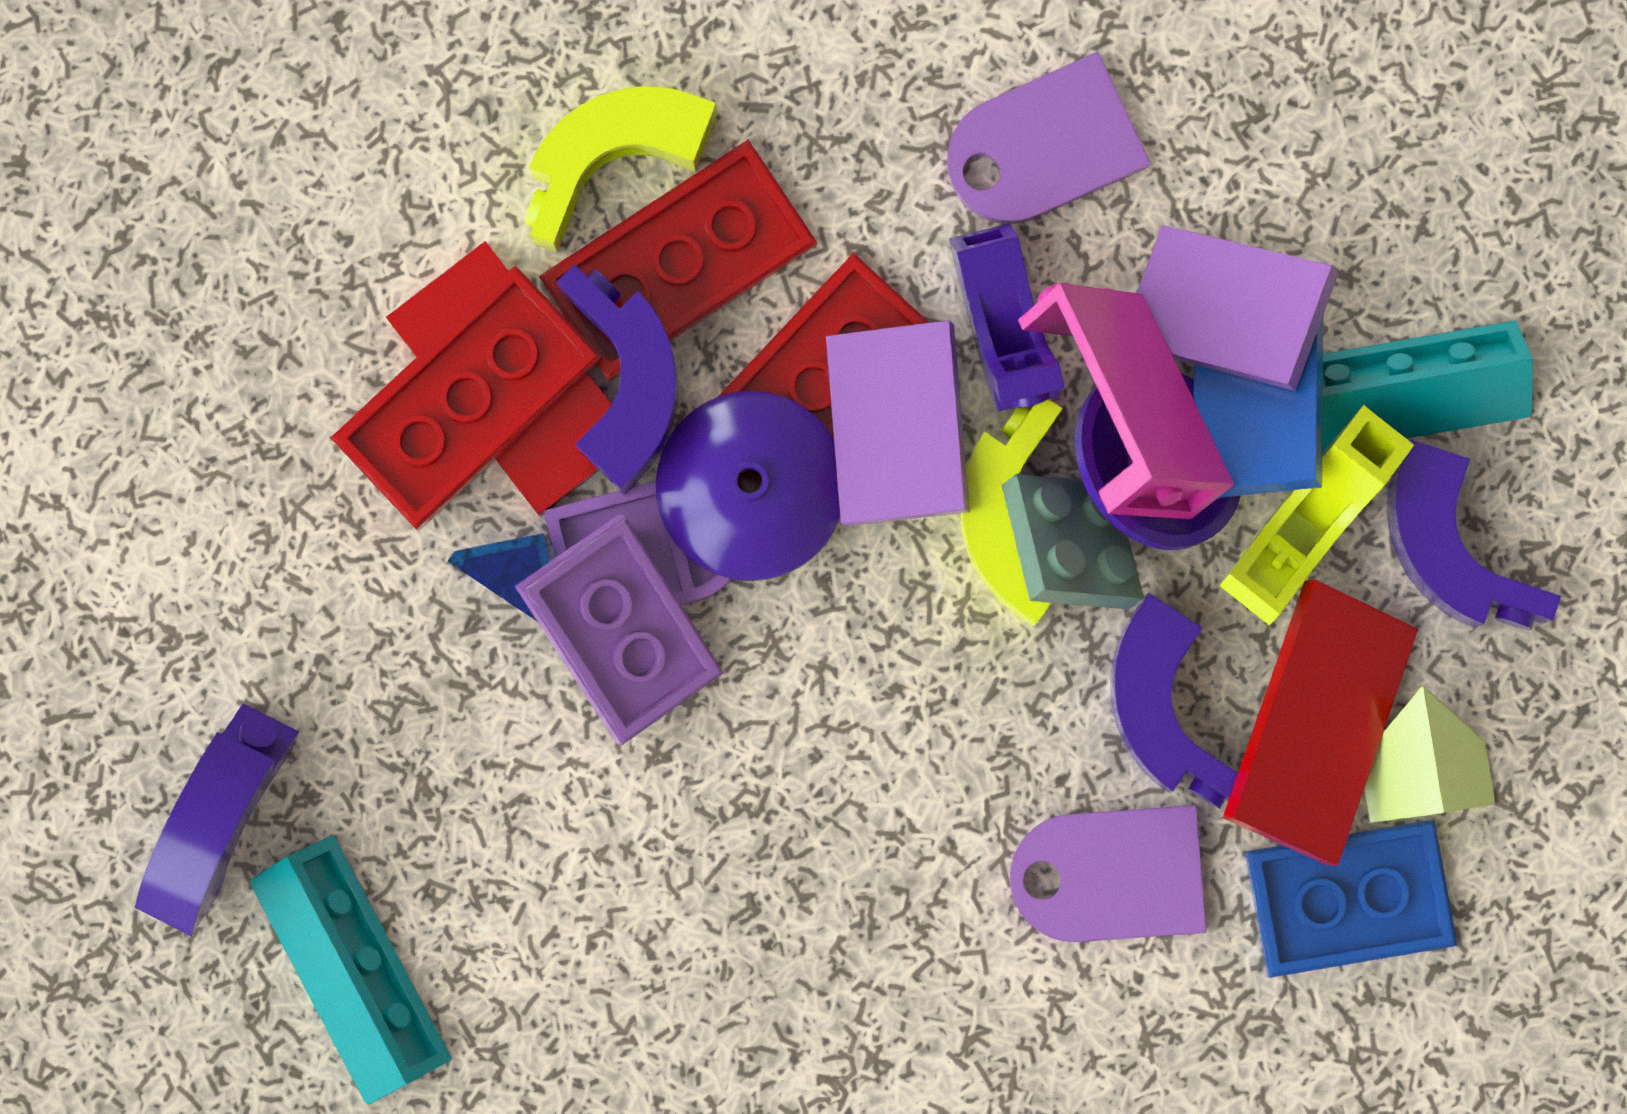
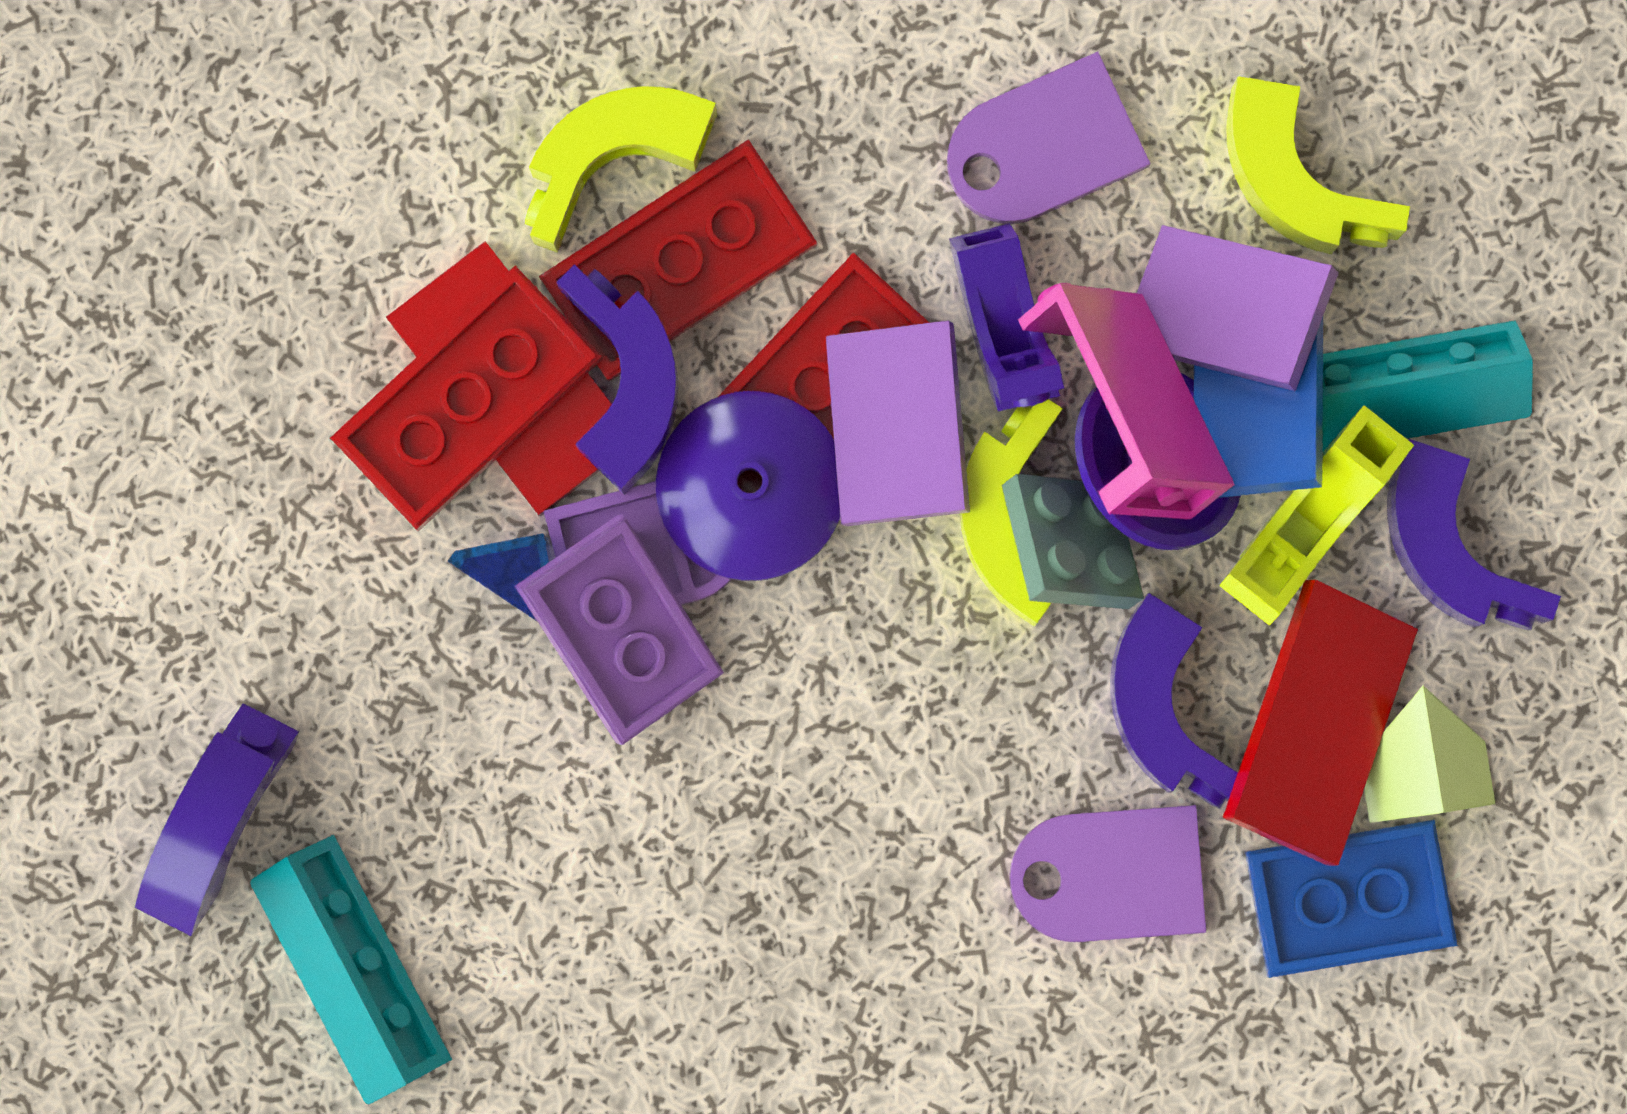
none -> neon yellow arch [1226,76,1410,255]

